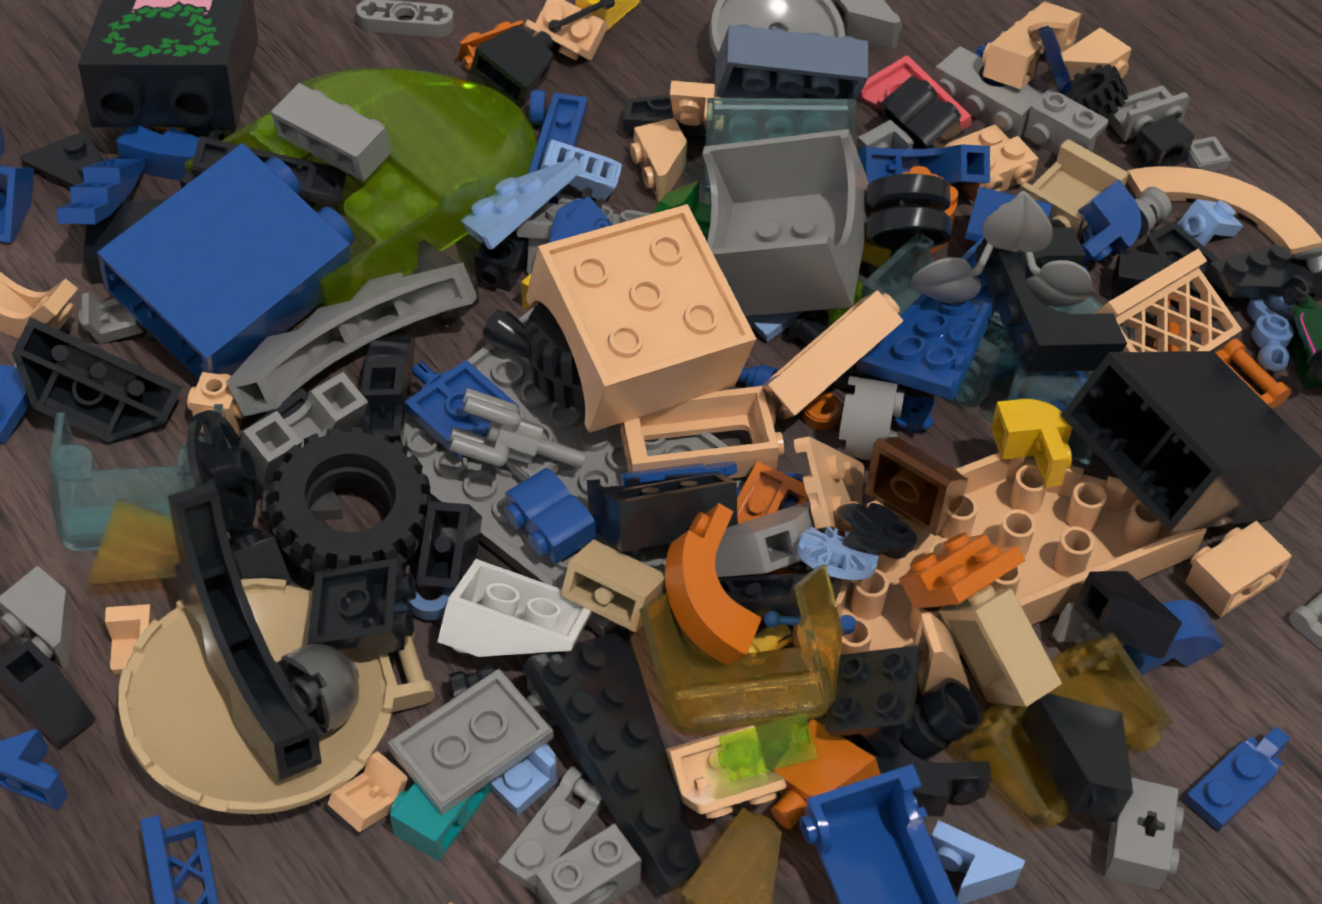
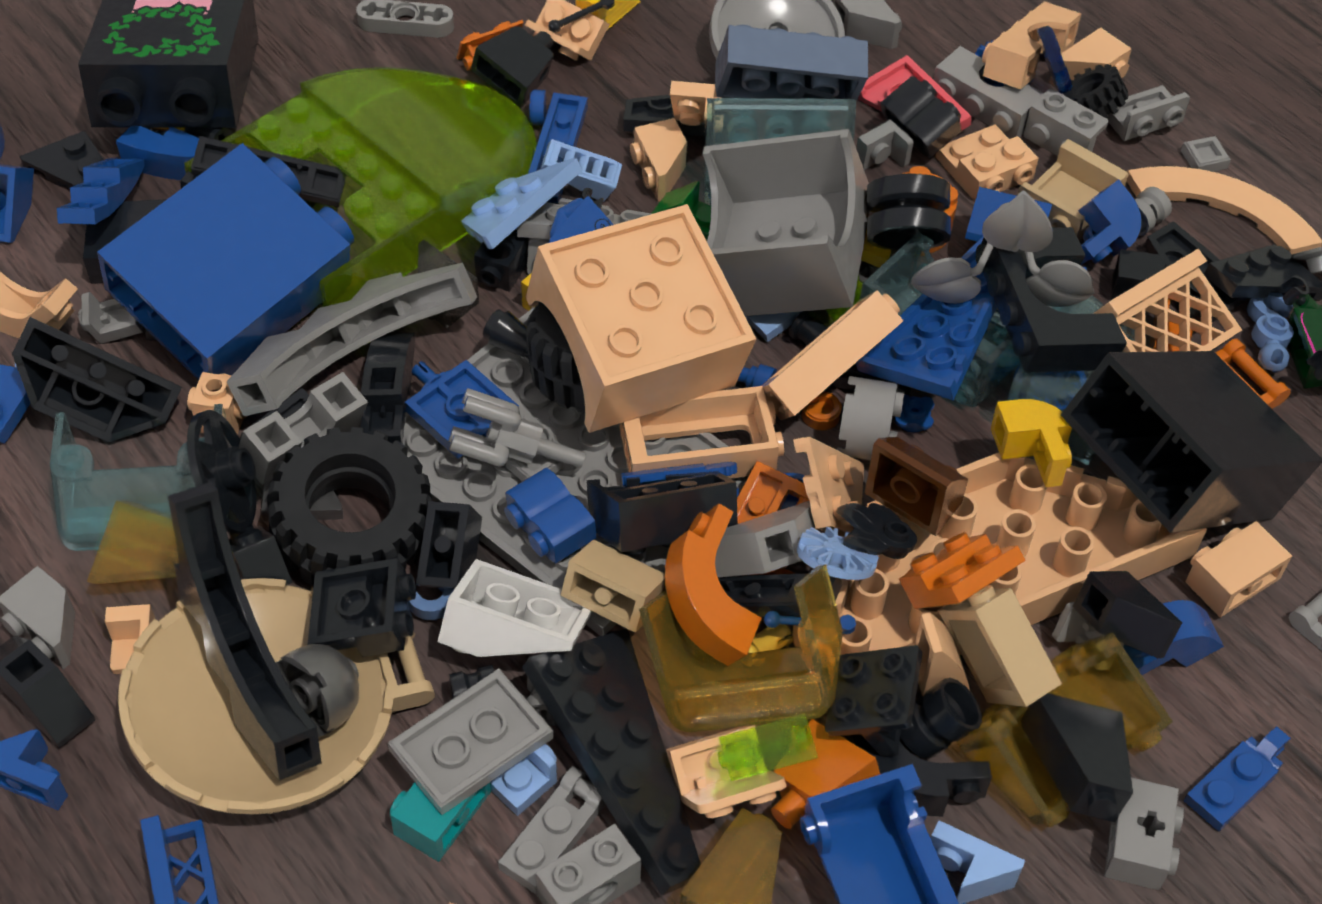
light grey brick [270,83,392,182] -> none
light nougat bracket [327,751,407,832] -> none
blue arch [858,144,990,187] -> none
black brick [1131,114,1195,167] -> none
light blue bracket [1177,199,1243,247] -> none

